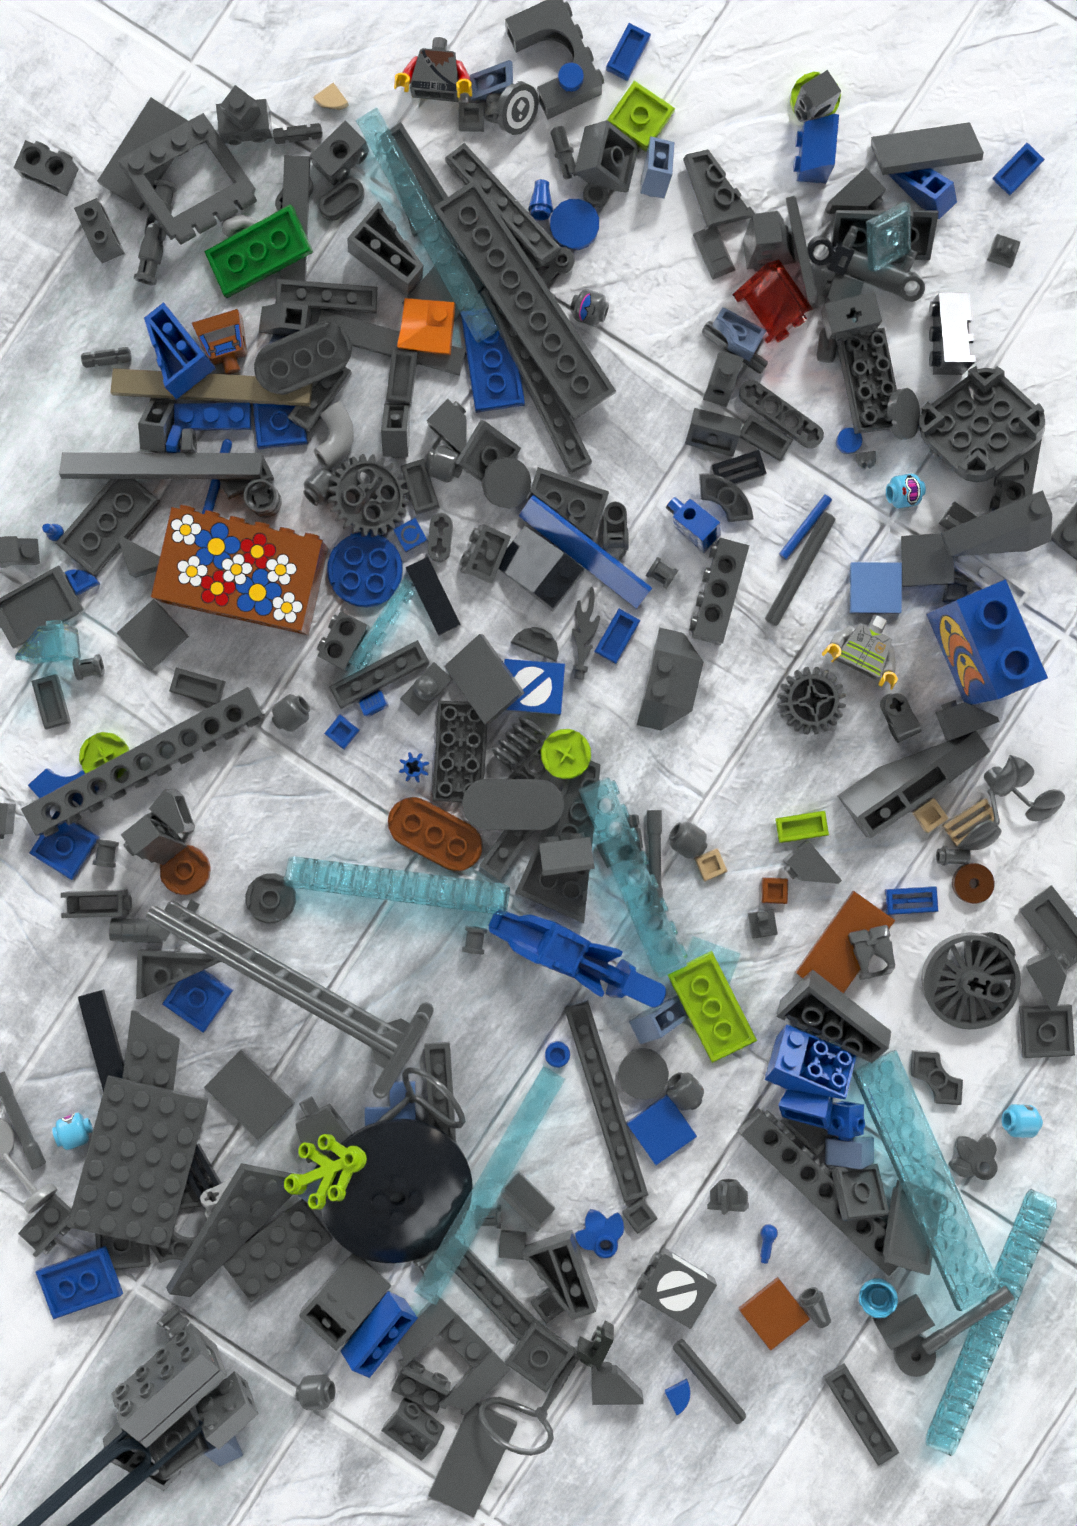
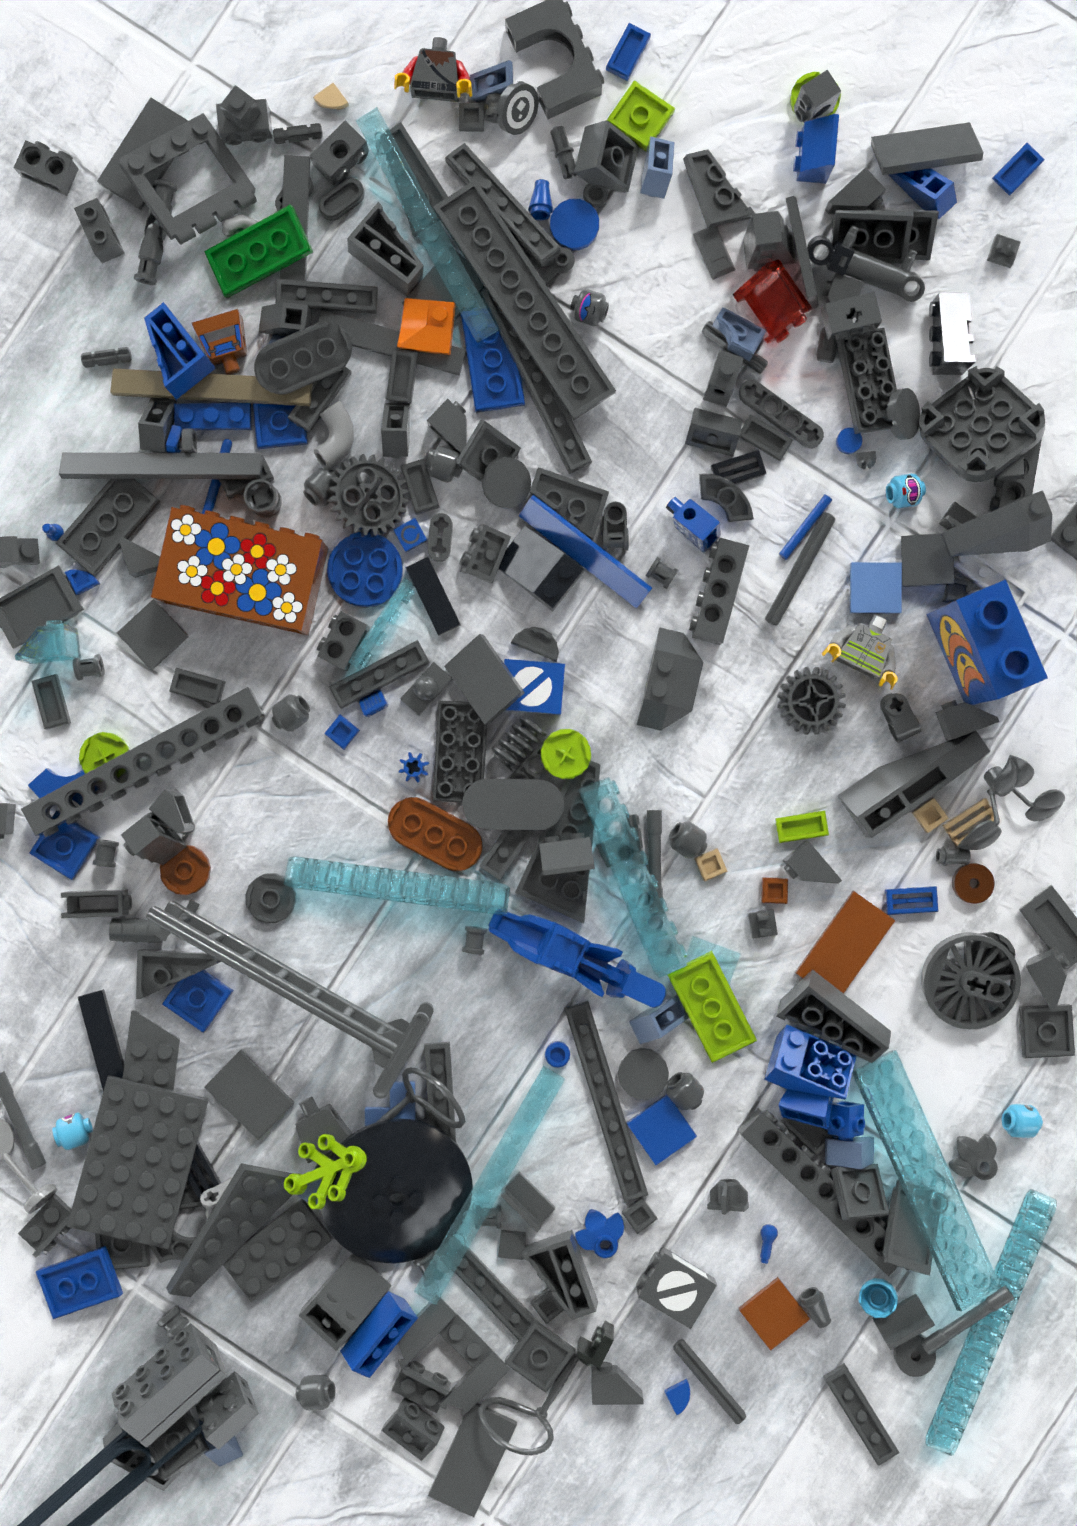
blue tile [558,63,584,92] -> none
dark grey piece [572,587,600,679] -> none
blue tile [594,608,641,664] -> none
dark grey piece [848,925,895,980] -> none
clear light blue tile [866,202,911,272] -> none
dark grey tile [911,1050,963,1105] -> none

